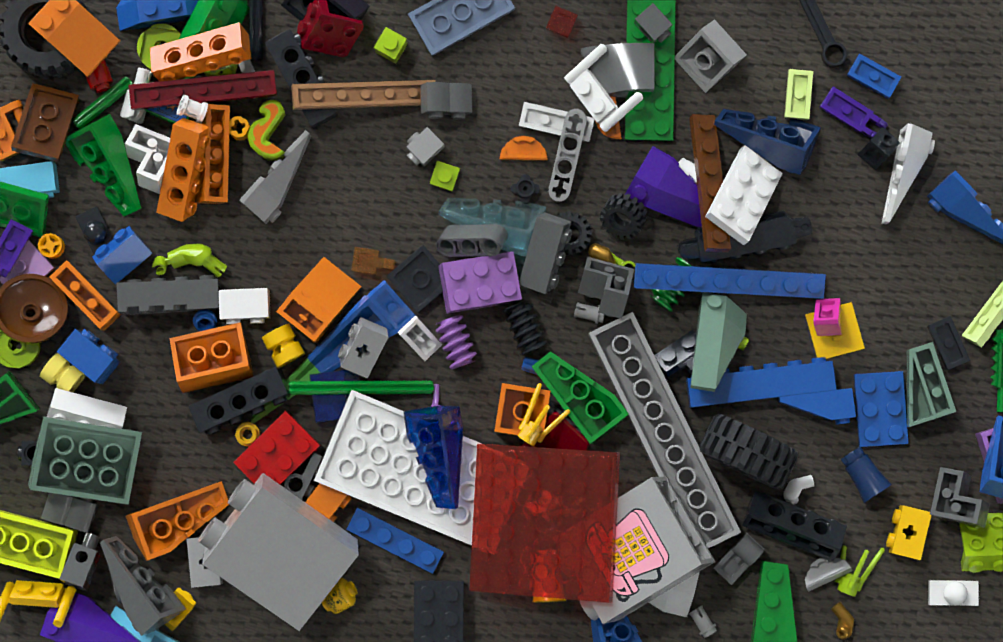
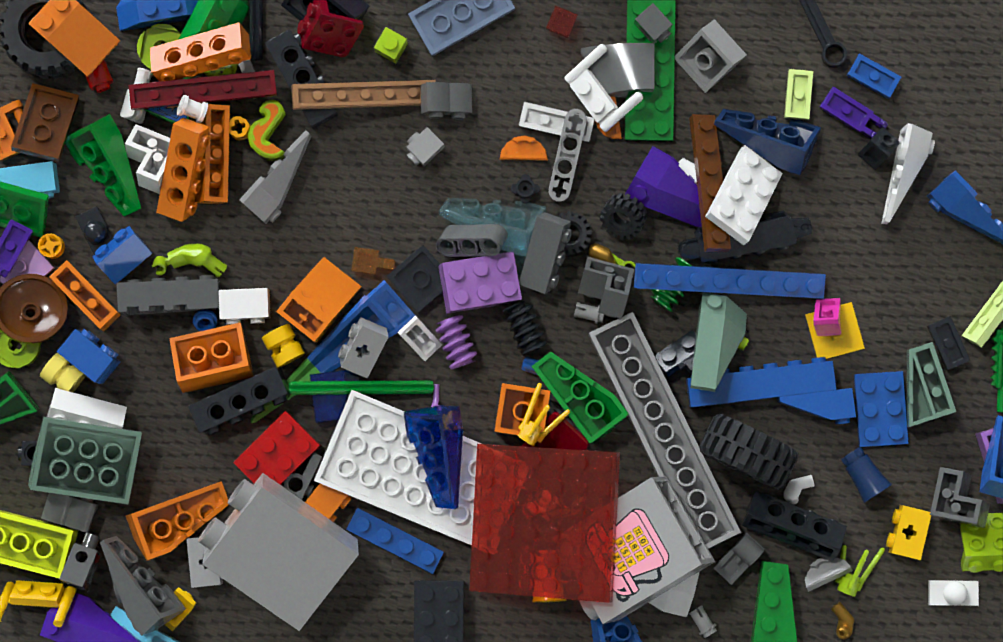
green axle [73,76,133,129] -> none
yellow plate [235,422,260,446] -> none
yellow head [322,577,358,614] -> none
lime plate [430,161,460,192] -> none

